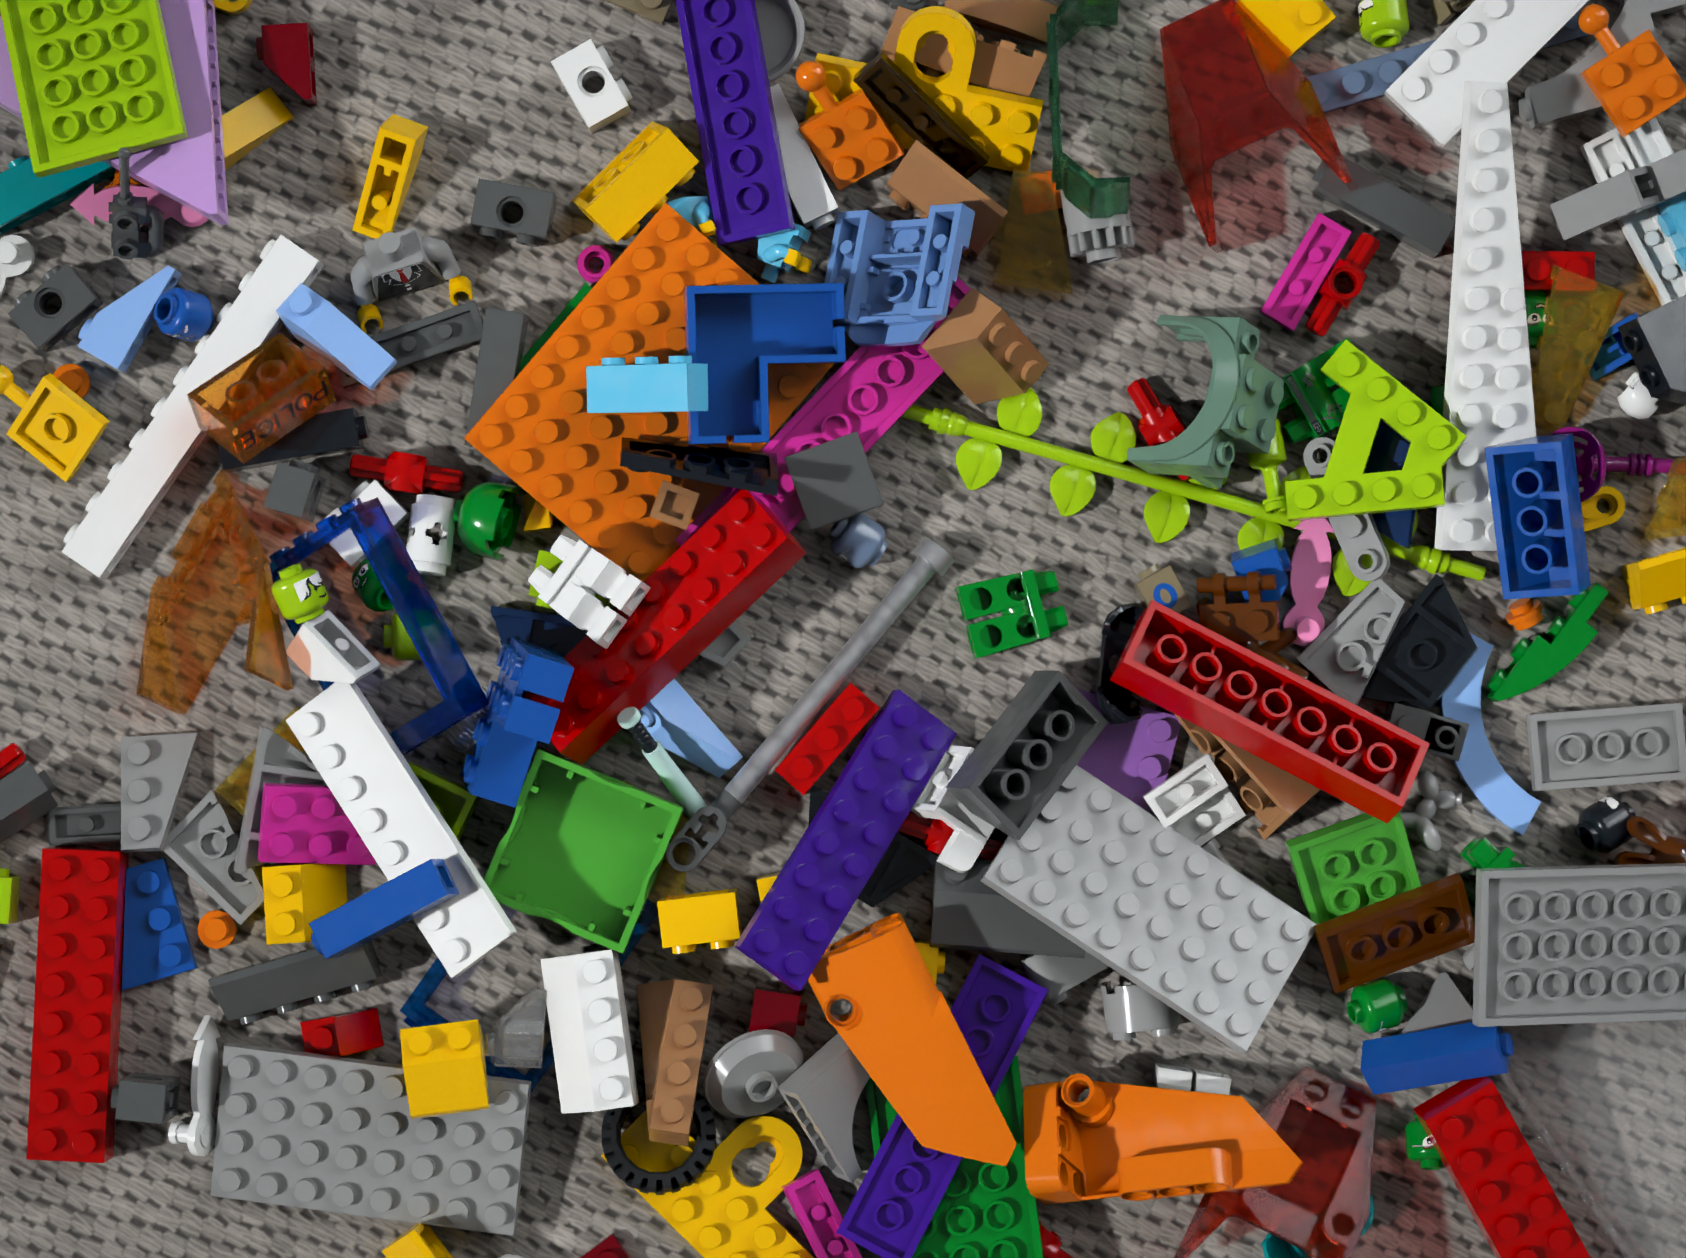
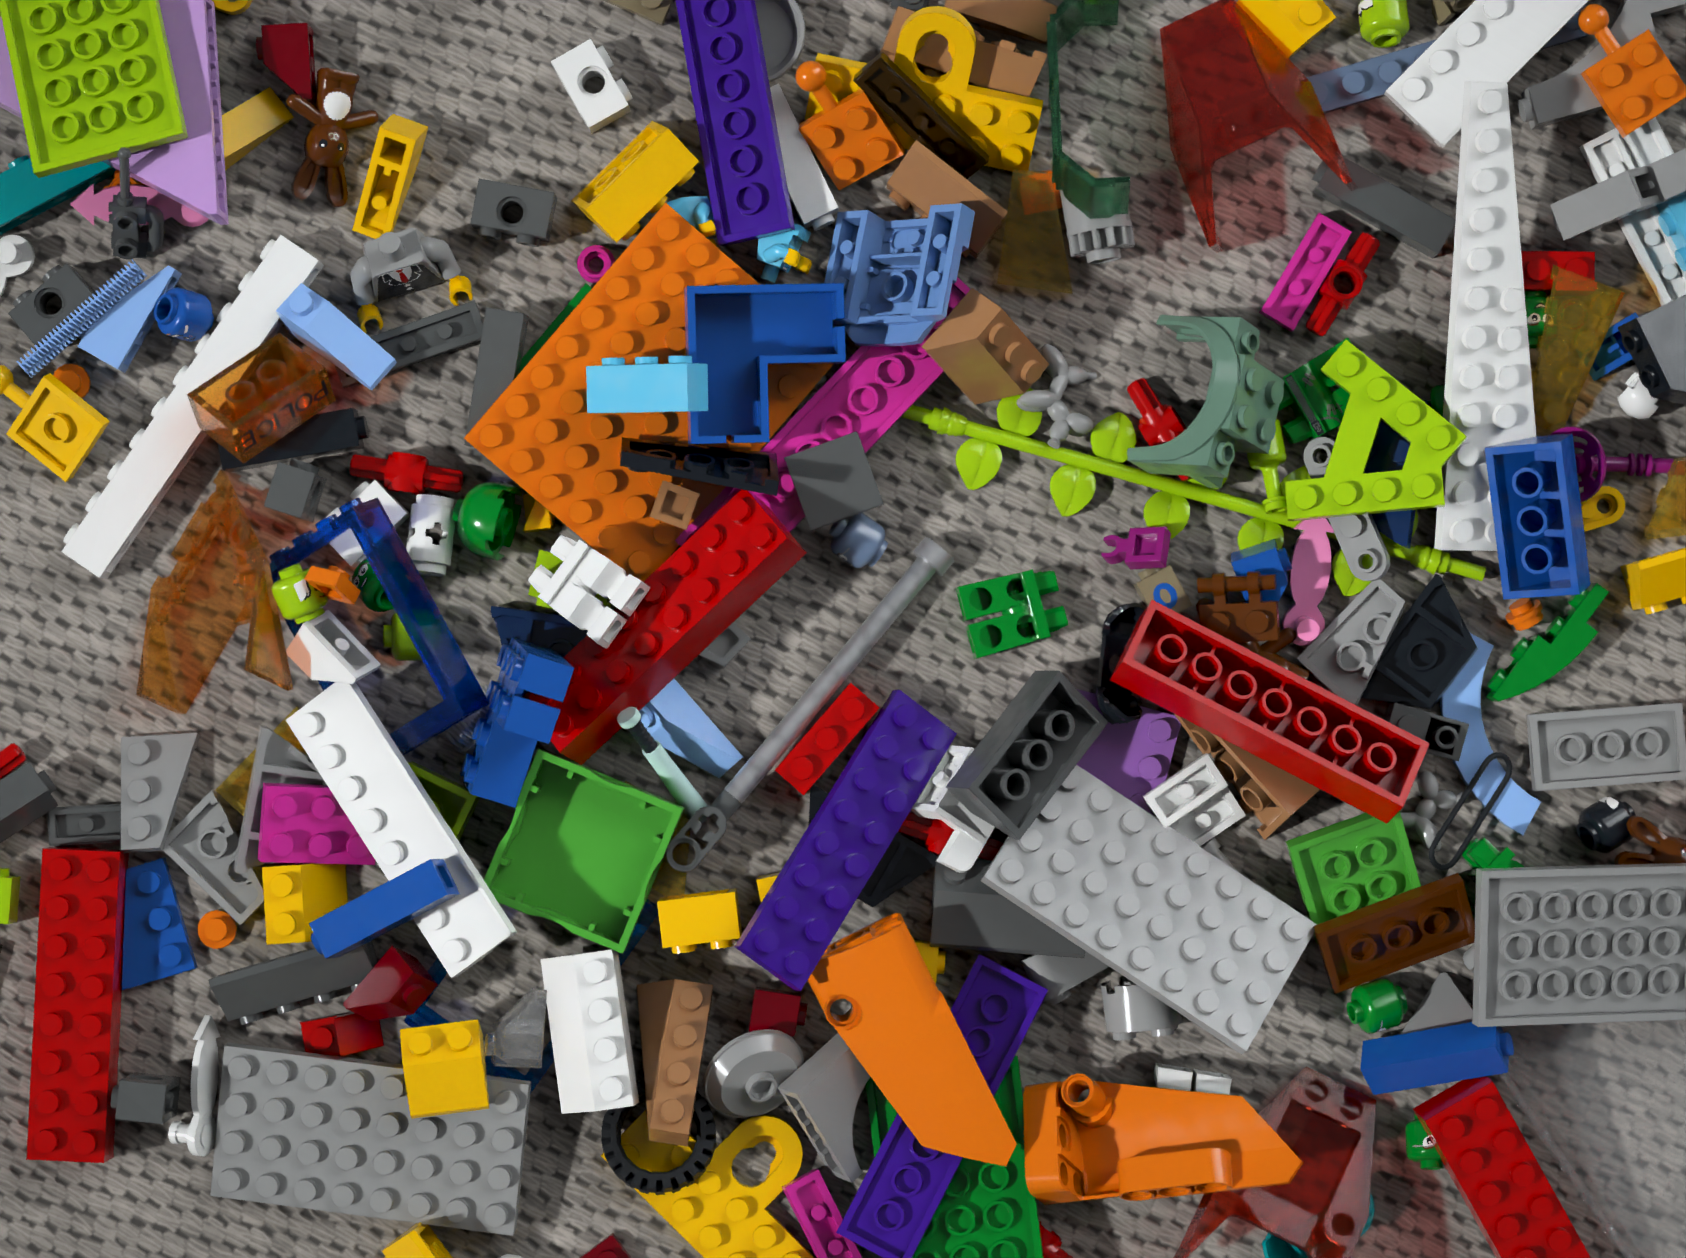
none -> light blue axle [16,259,147,378]
none -> reddish brown animal [286,68,379,207]
none -> orange plate [305,566,361,605]
none -> dark red slope [343,945,438,1021]
none -> light grey piece [1016,344,1097,449]
none -> magenta plate [1101,526,1171,569]
none -> black piece [1429,752,1512,870]

